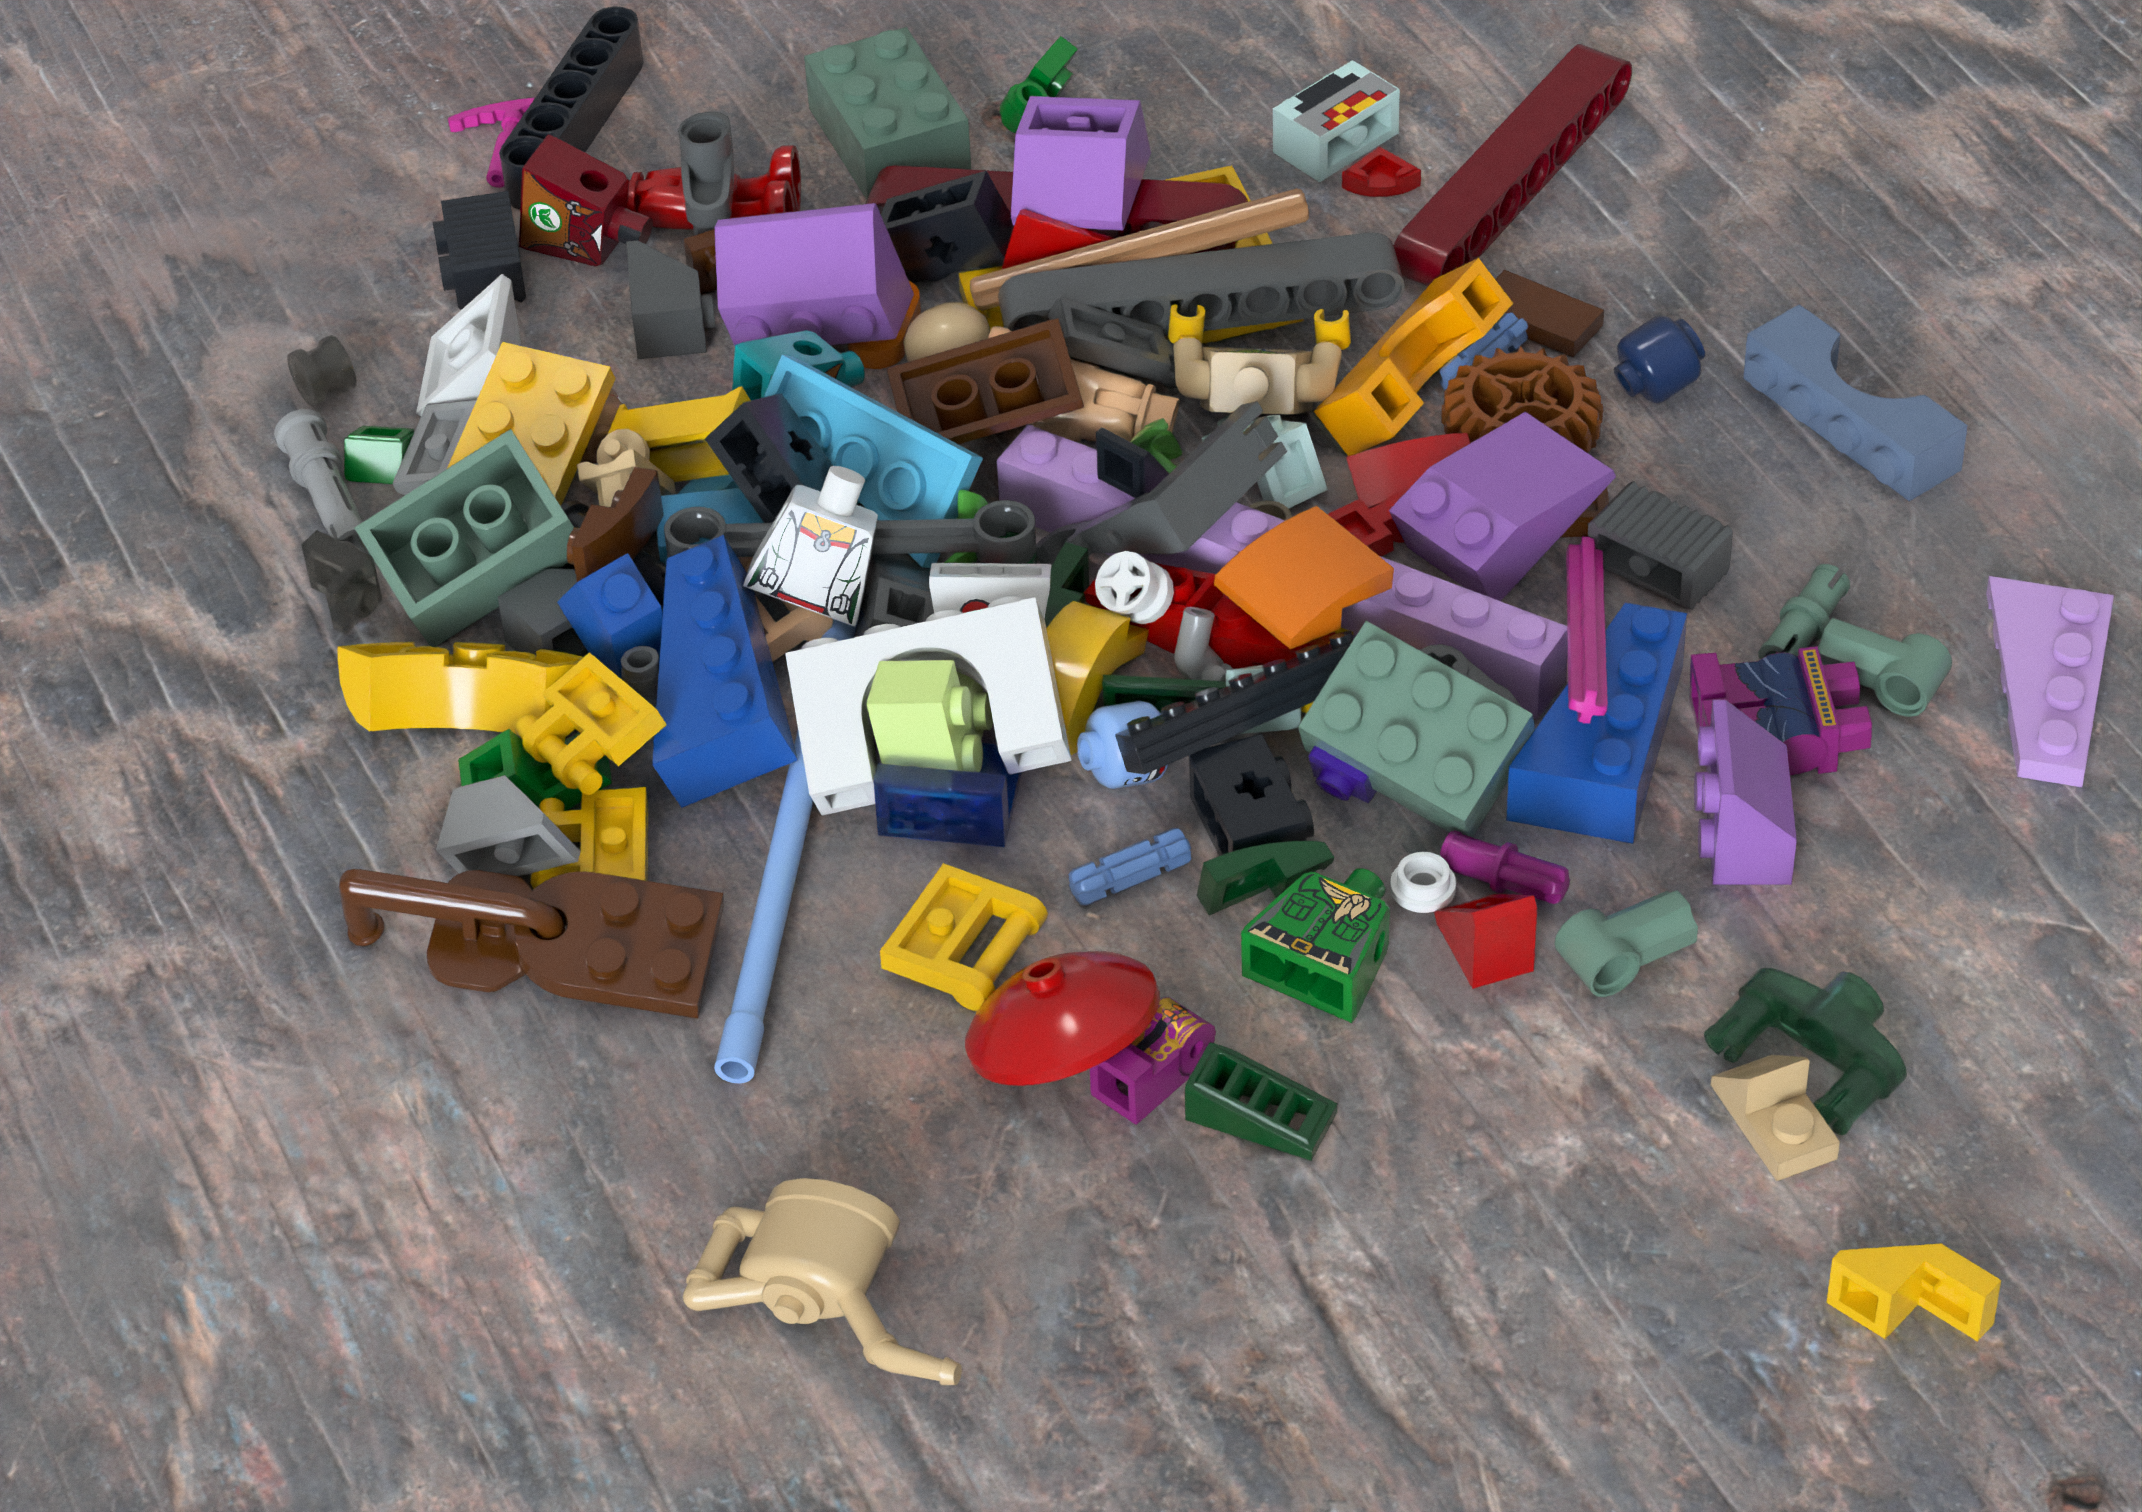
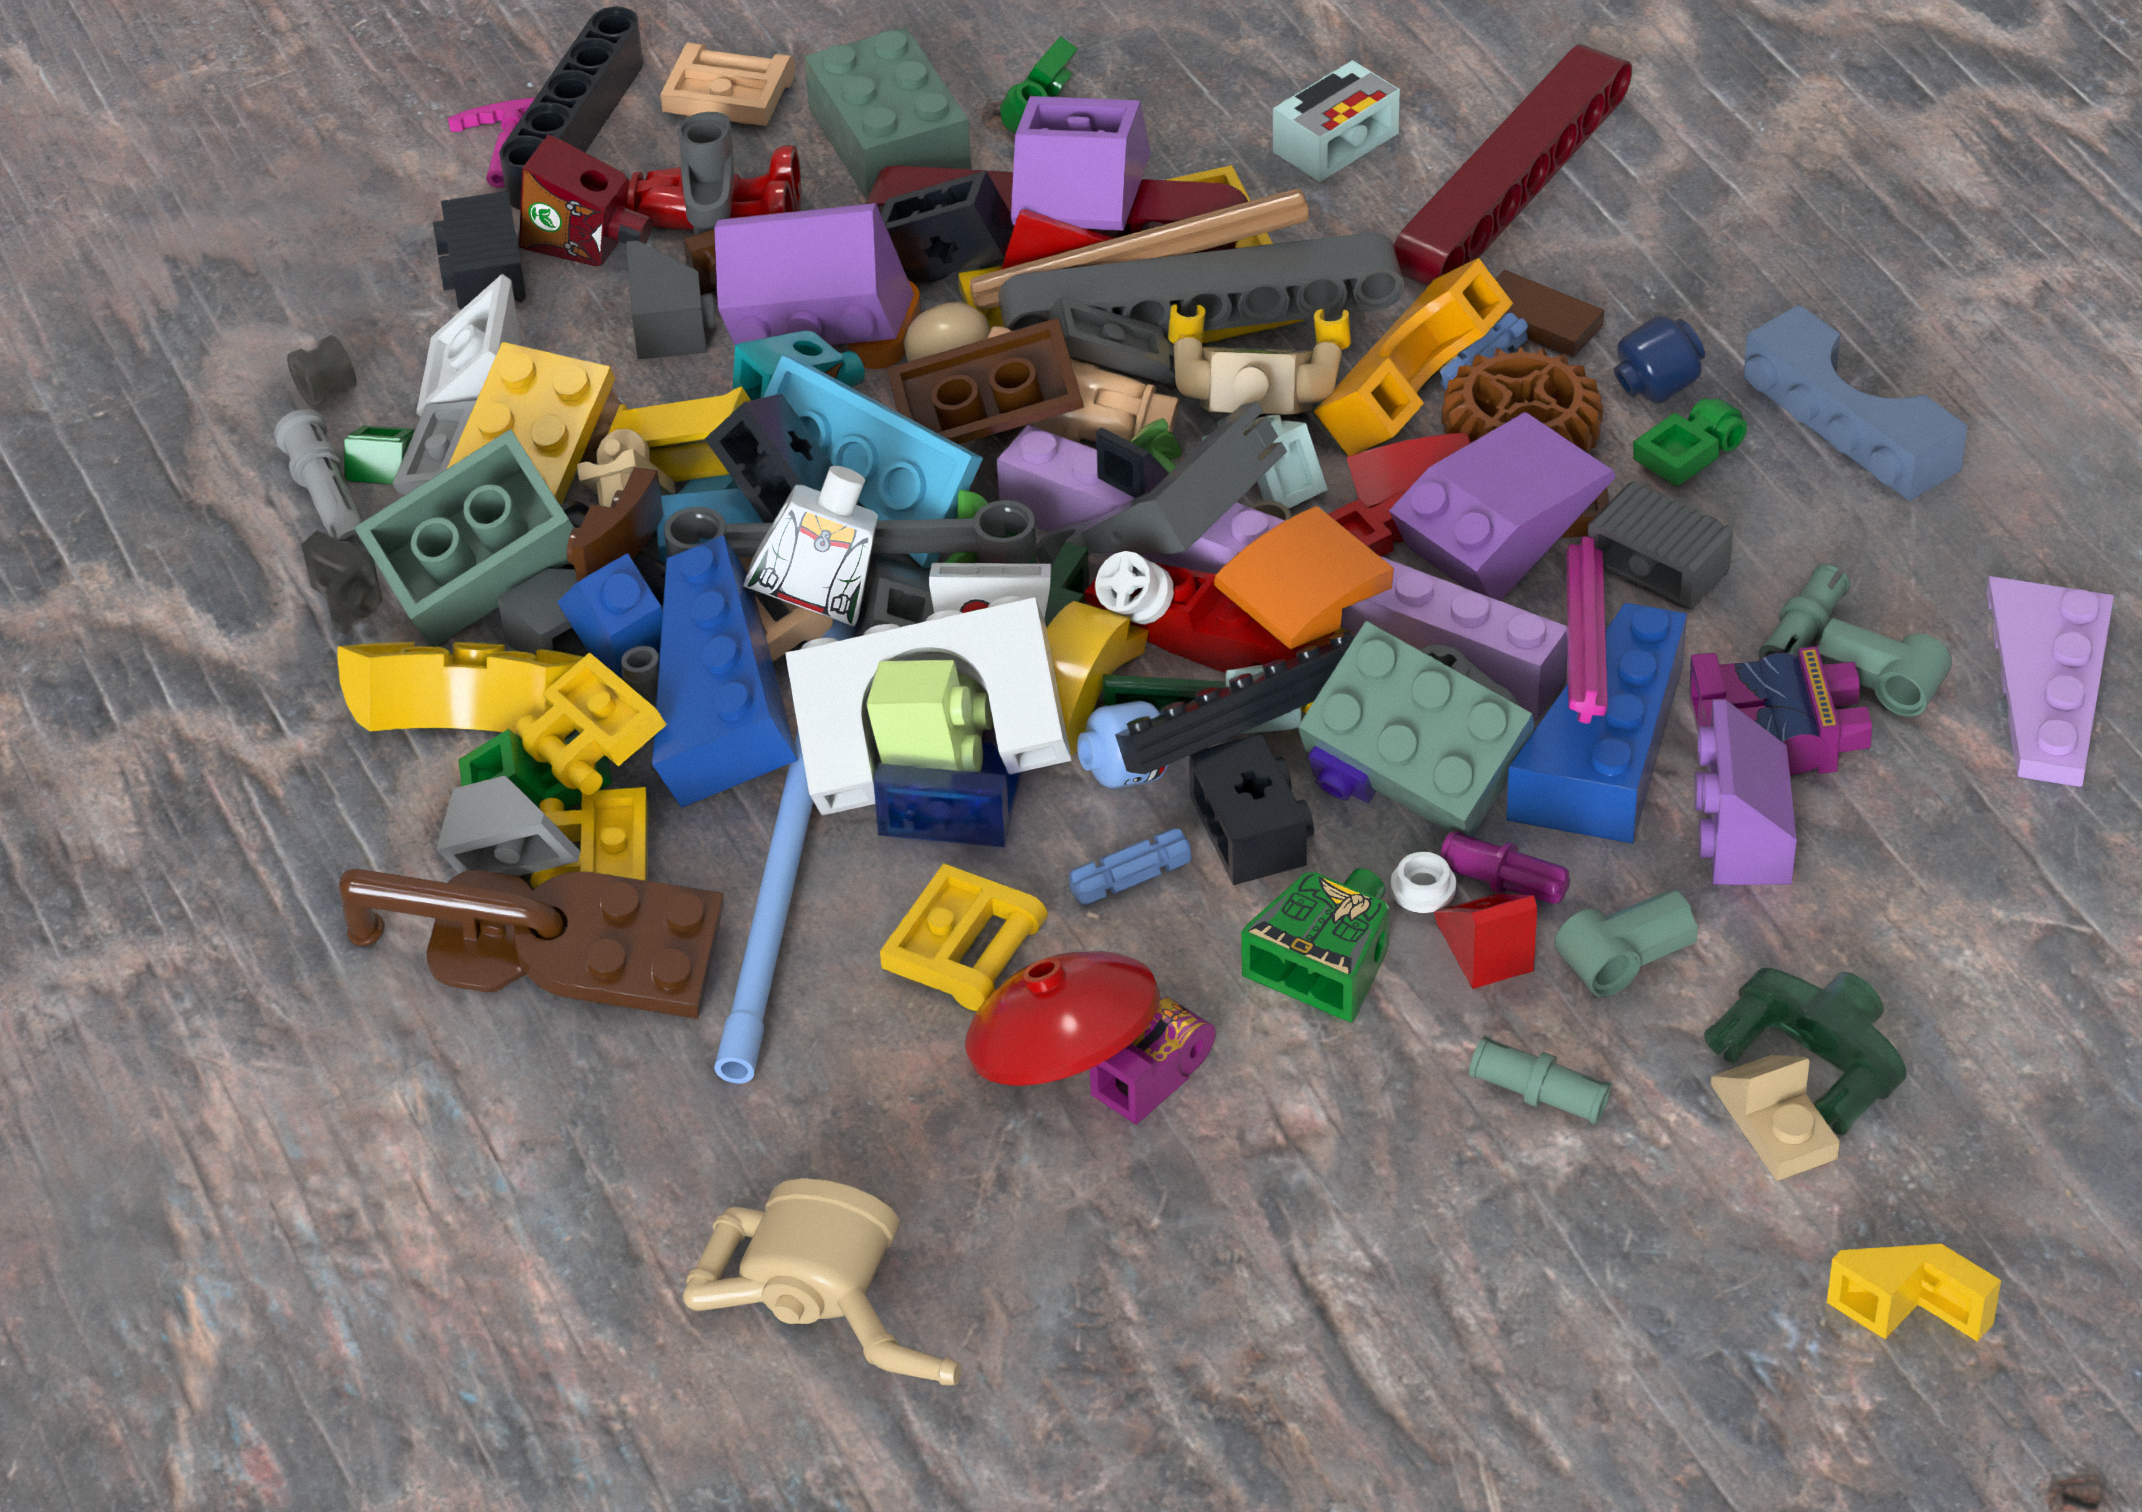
light grey arm [1174,607,1233,681] -> none
dark green slope [1185,1042,1338,1161] -> none
dark green slope [1196,841,1334,916] -> none
red tile [1342,146,1421,197] -> none
none -> light nougat plate [660,42,795,126]
none -> sand green pin [1469,1035,1612,1125]
none -> green plate [1633,398,1747,487]

